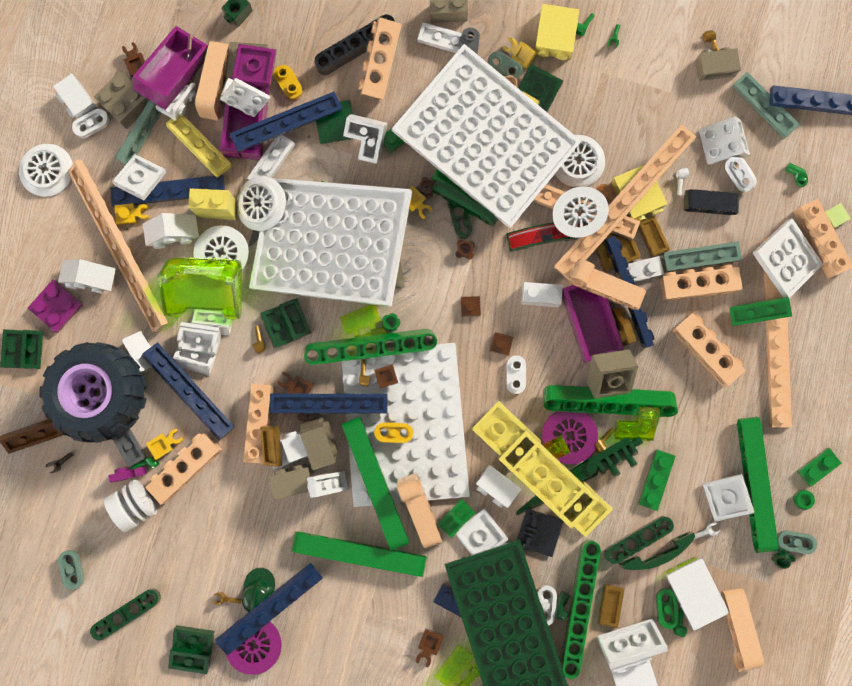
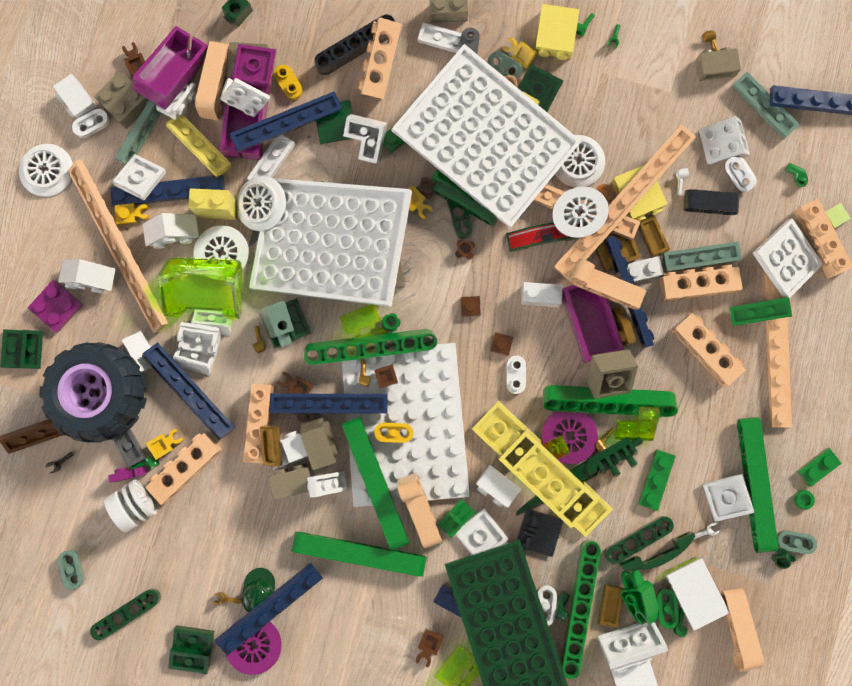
none -> sand green torso [260,301,294,347]
none -> green hinge [620,570,659,625]

